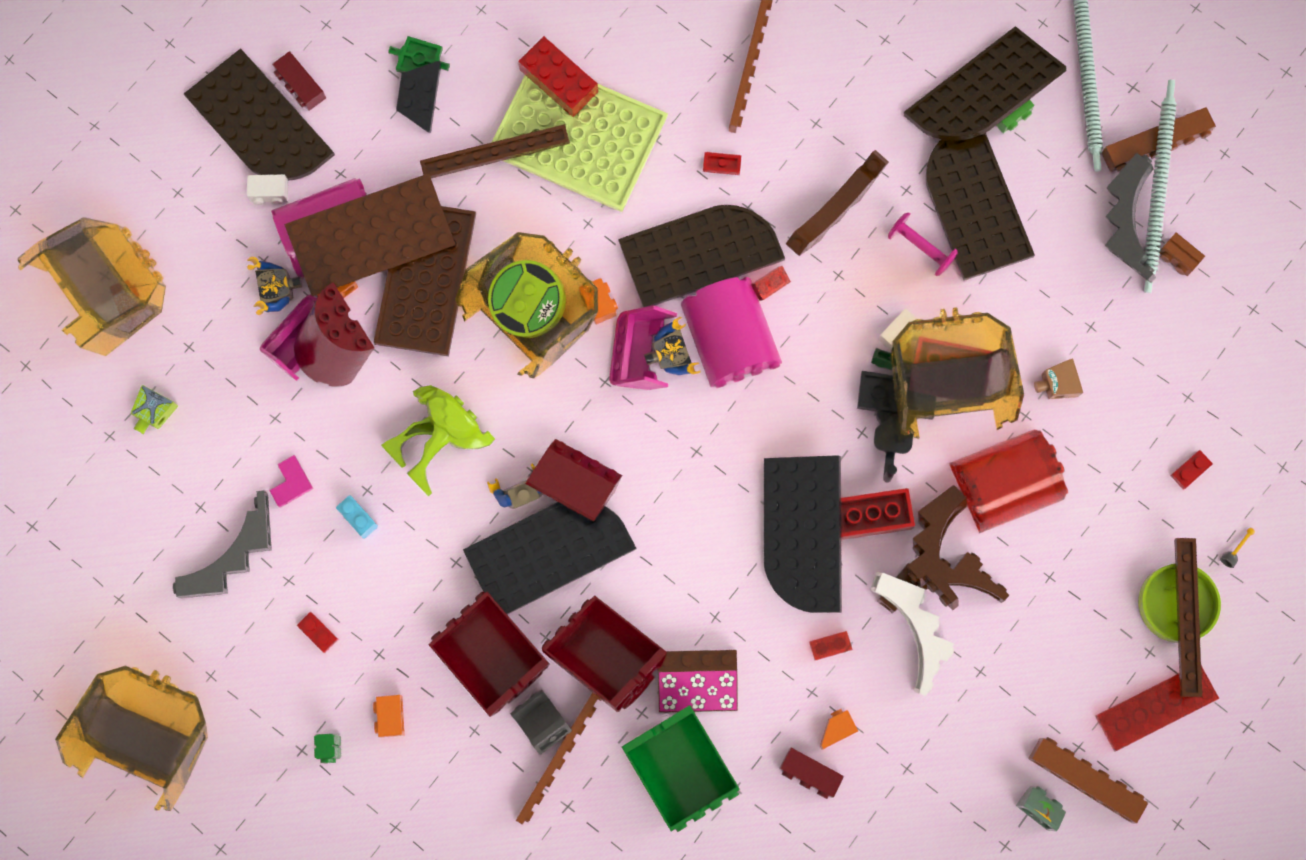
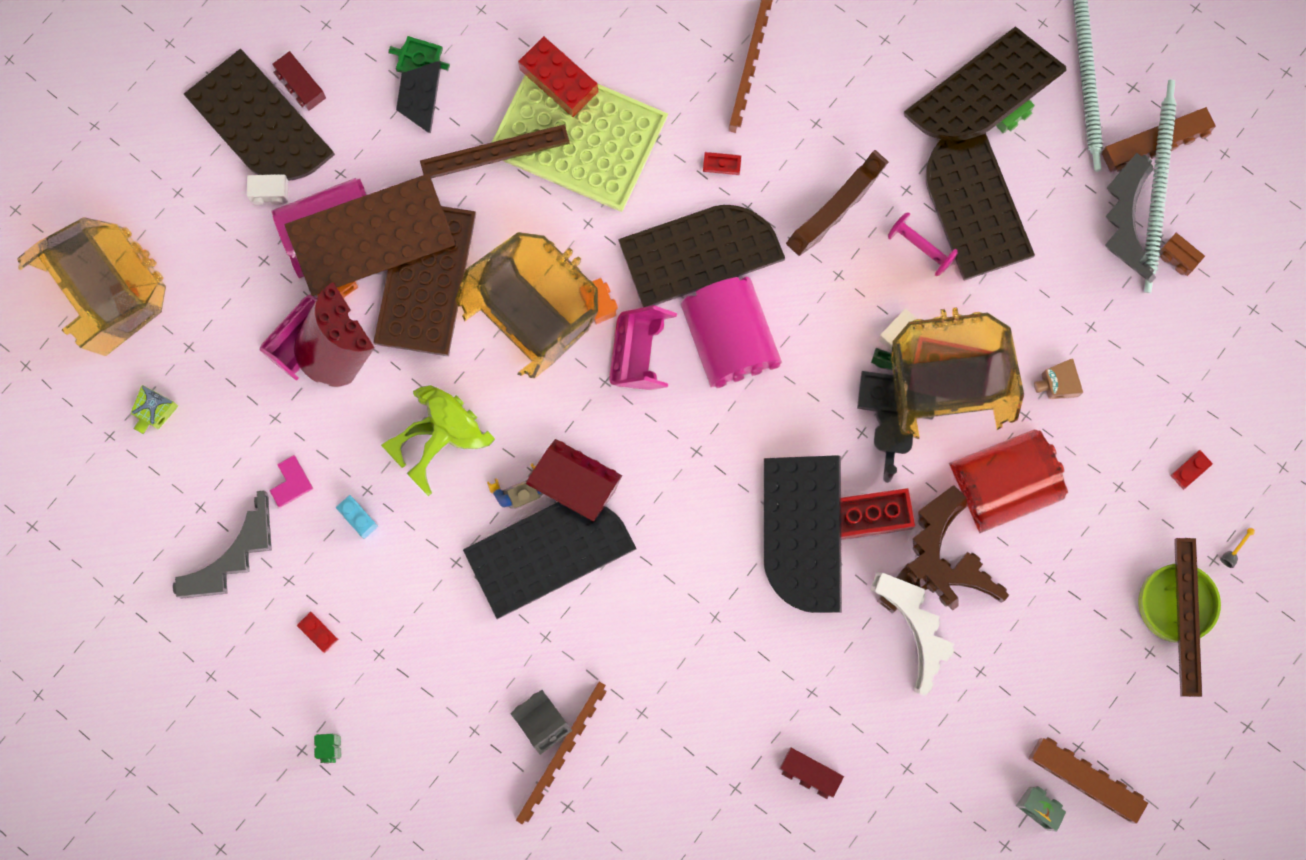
windscreen [55,665,208,811] -> none
torso [247,257,302,315] -> none
orange brick [373,695,405,738] -> none
dark red cylinder [428,591,550,717] -> none
brick [488,260,566,338] -> none
dark red cylinder [542,595,667,712] -> none
green cylinder [622,705,740,833] -> none
torso [644,317,701,376] -> none
slope [658,650,738,713] -> none
clear red plate [751,266,791,301] -> none
clear red plate [809,631,853,661] -> none
orange slope [820,709,858,750] -> none
clear red plate [1095,665,1220,752] -> none

